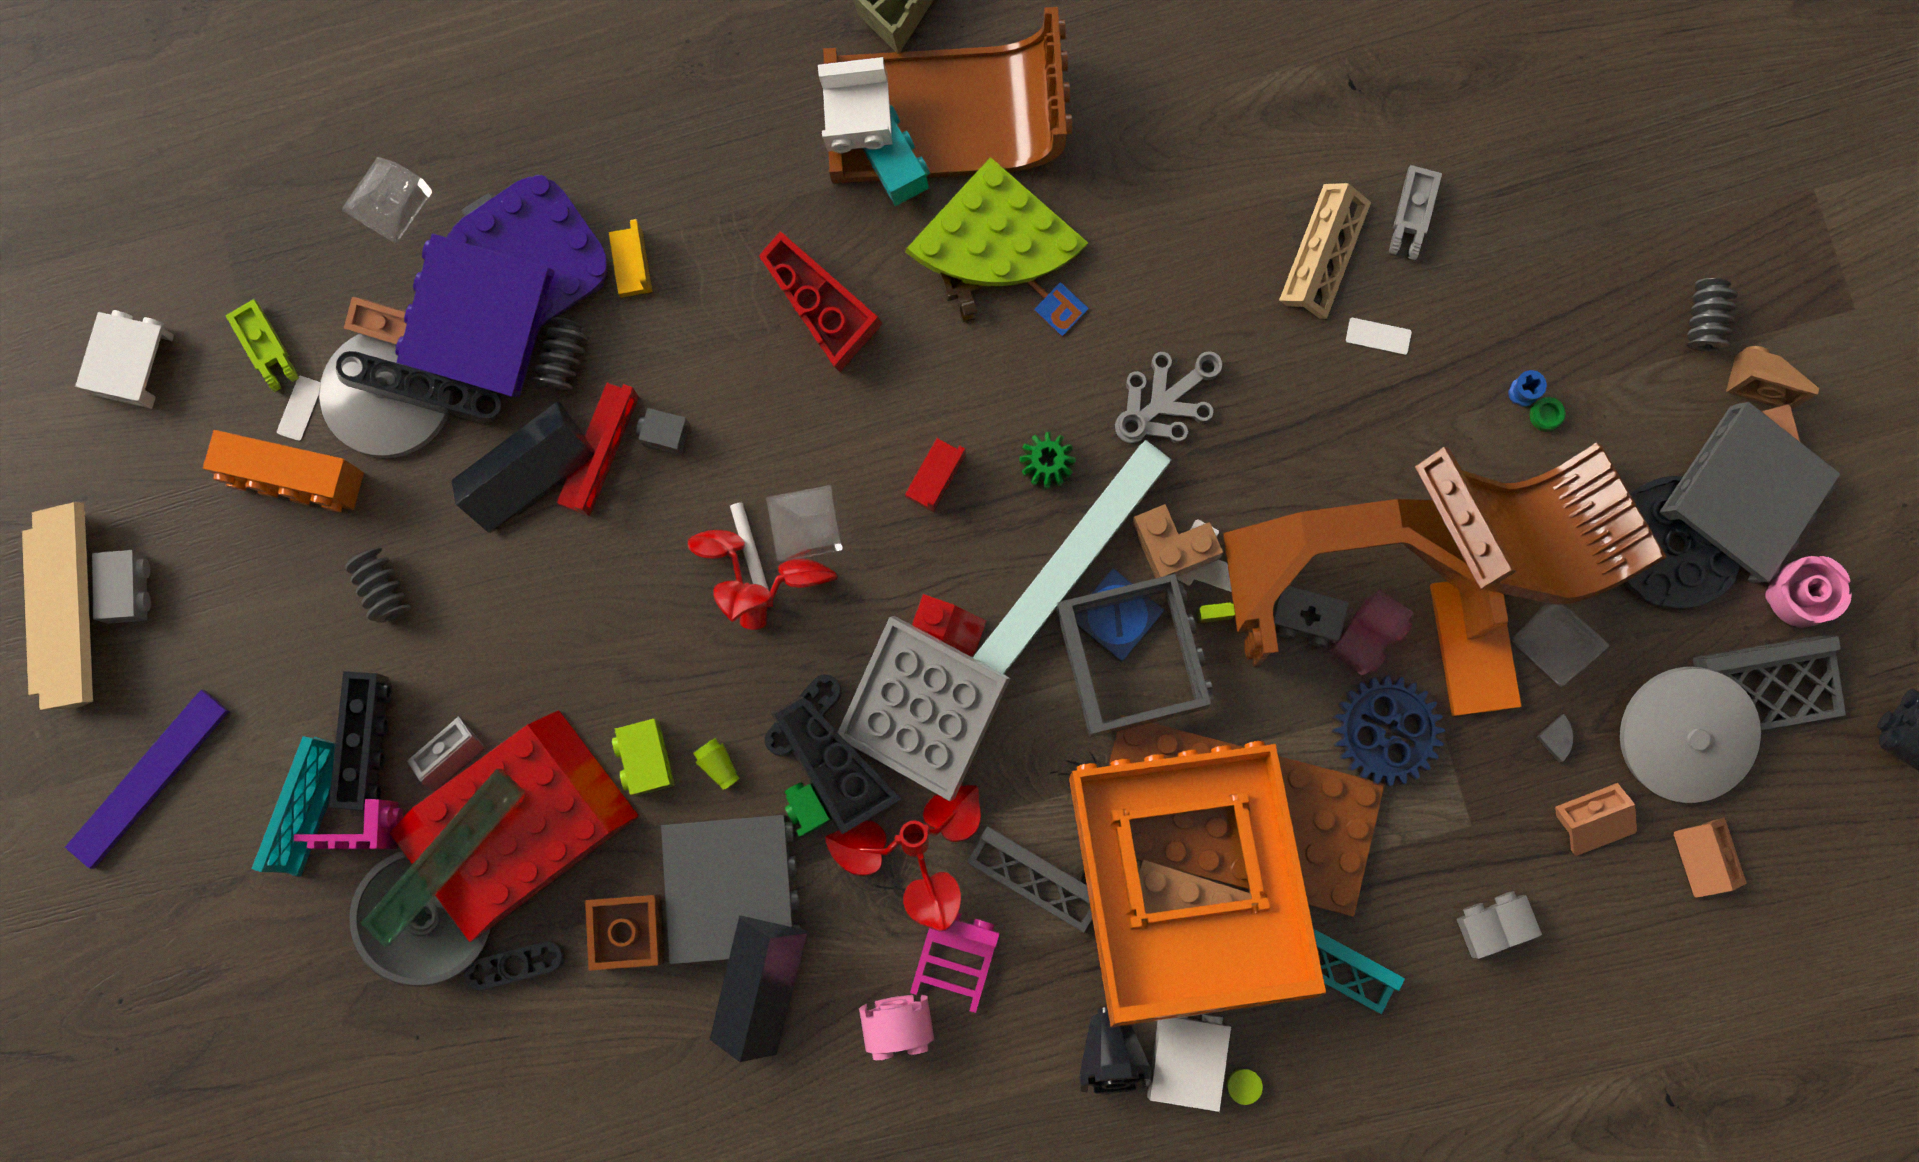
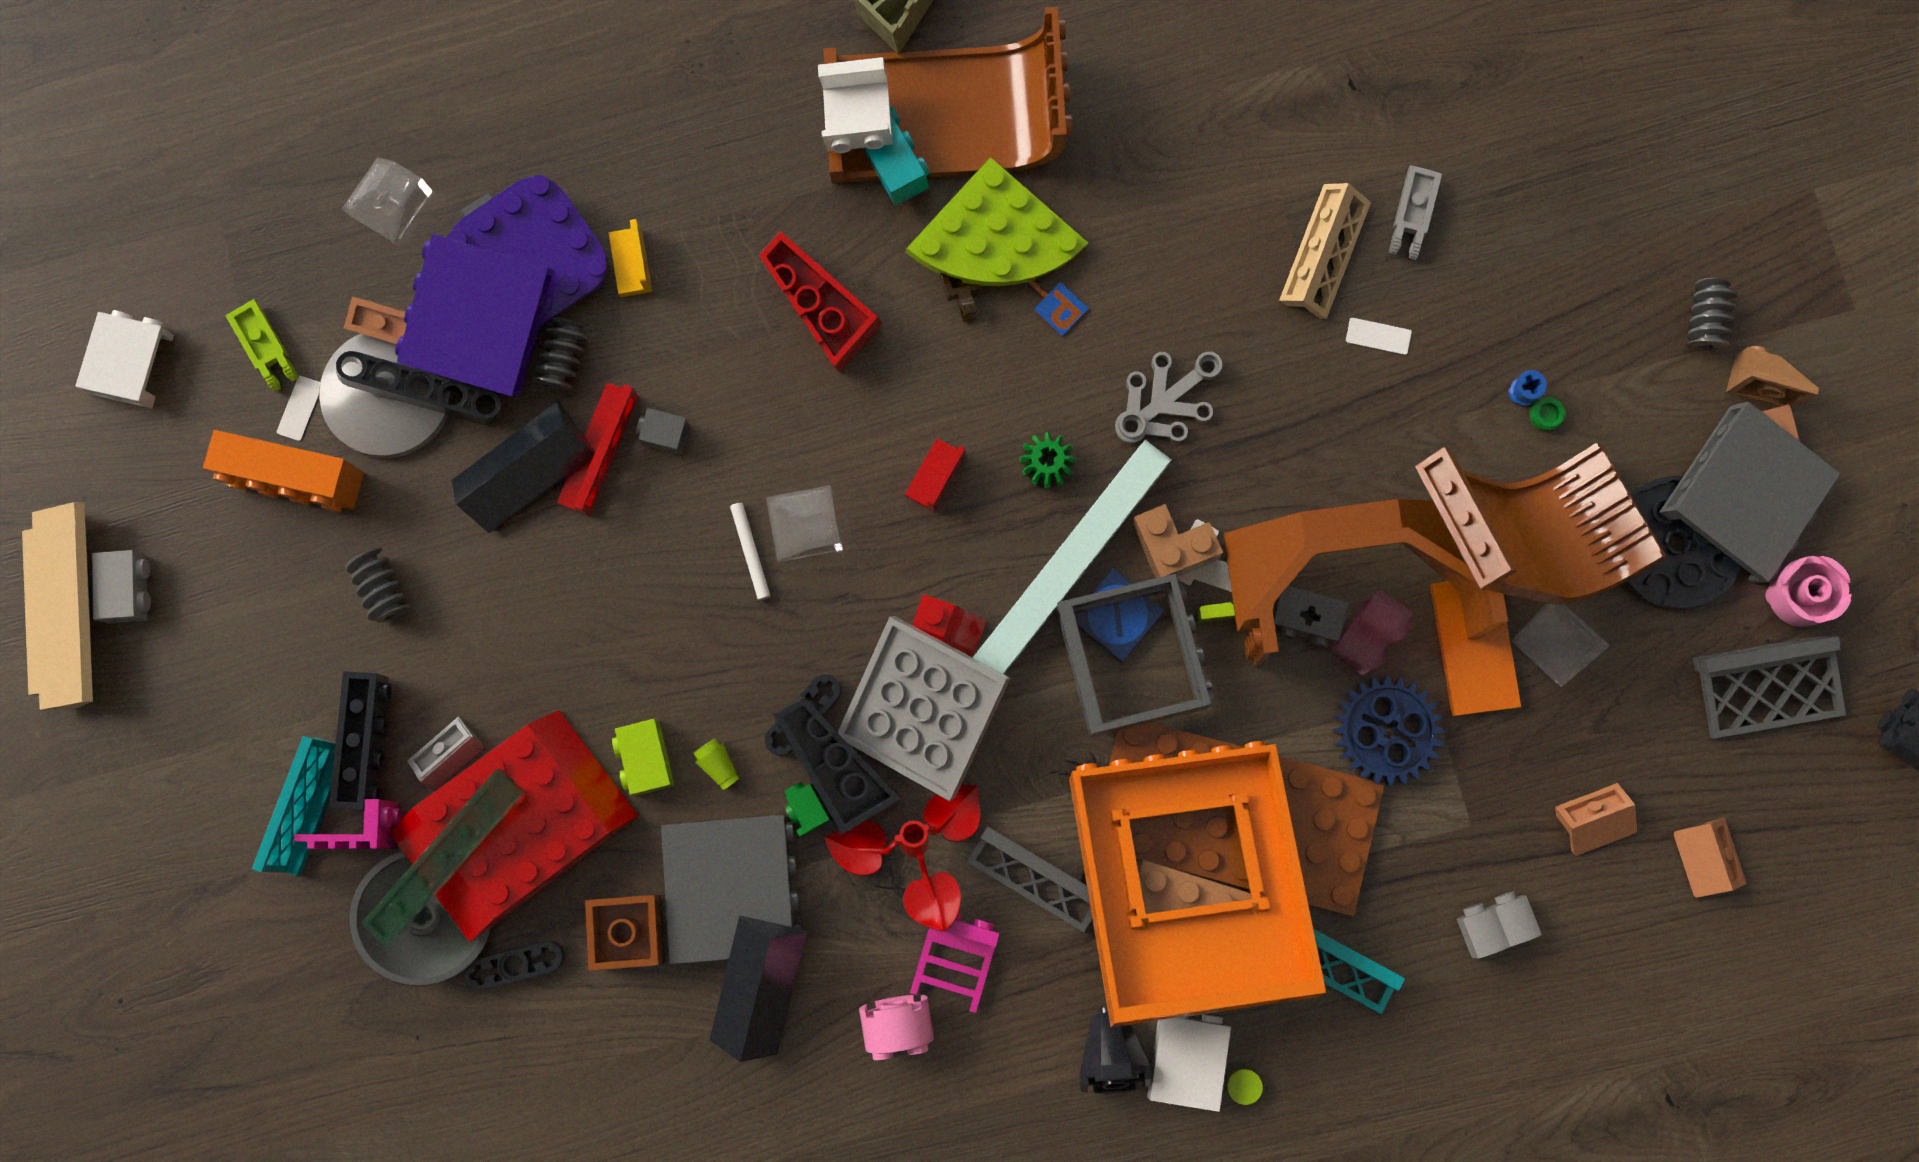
dark purple tile [65,690,230,869] -> none
red plant [688,530,838,630] -> none
flat silver tile [1536,714,1573,763] -> none
light grey dish [1620,667,1761,803] -> none

